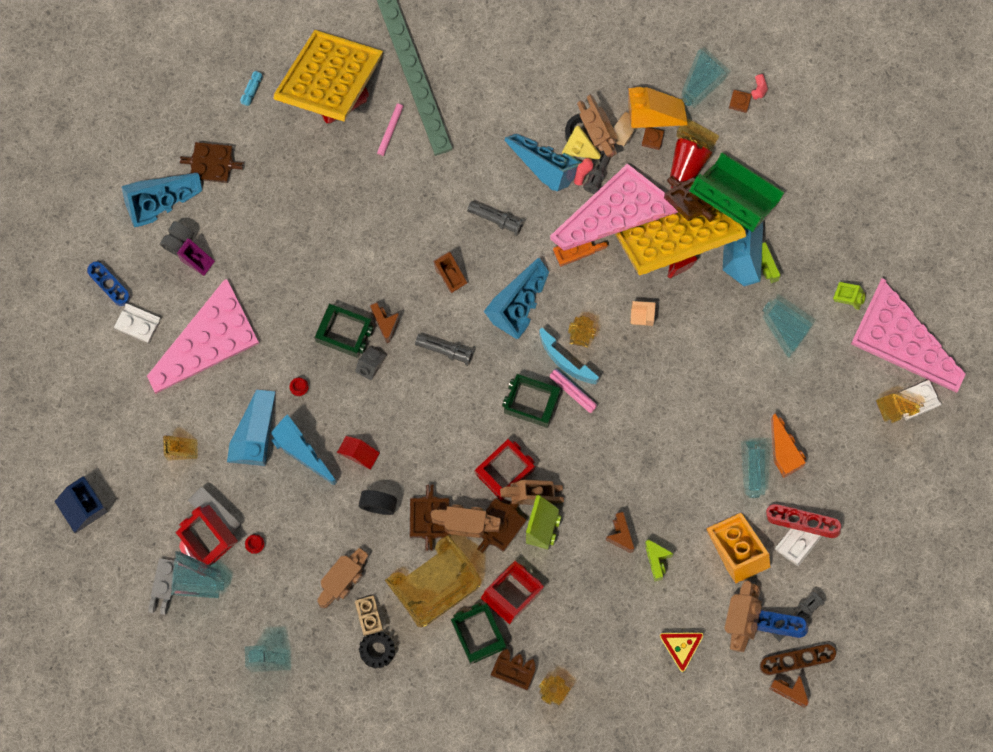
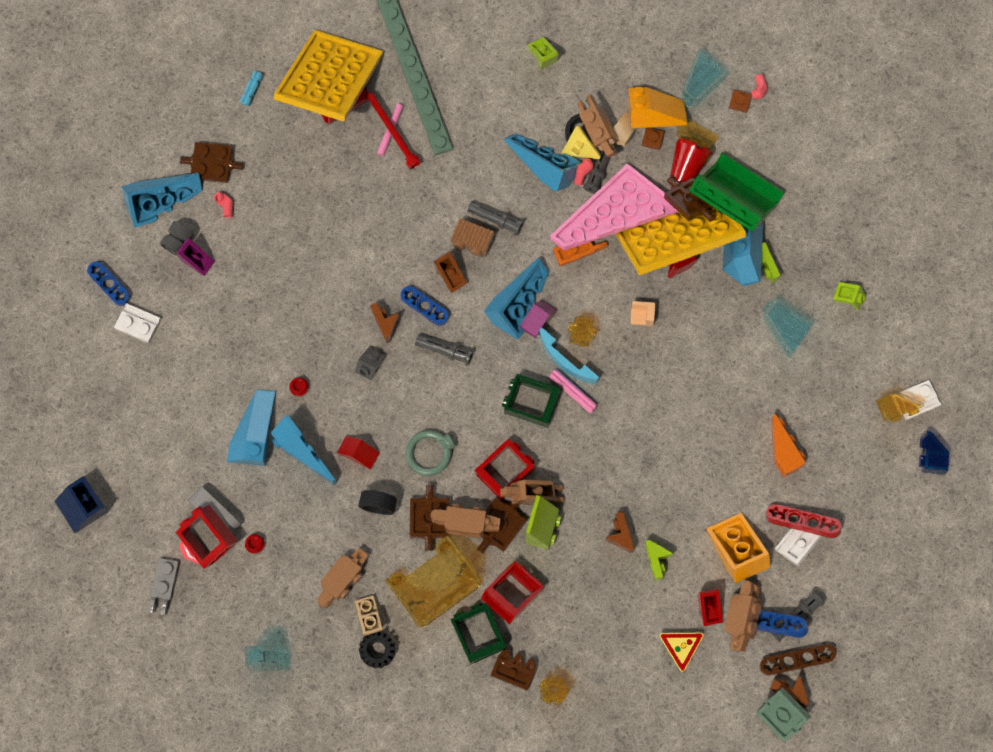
bright pink wing [147,279,259,394] -> none
clear yellow slope [163,435,198,461] -> none
clear light blue slope [171,551,224,598] -> none
dark green window [314,303,374,358] -> none
clear light blue slope [741,441,765,498] -> none
bright pink wing [851,278,966,393] -> none
none -> coral arm [214,192,233,218]
none -> red piece [367,92,422,170]
none -> blue beam [400,286,449,326]
none -> sand green piece [405,430,456,476]
none -> medium nougat brick [451,218,494,257]
none -> magenta slope [520,300,557,338]
none -> lime slope [527,37,558,70]
none -> red slope [697,589,723,626]
none -> sand green plate [756,687,811,742]
none -> clear blue slope [918,431,949,475]

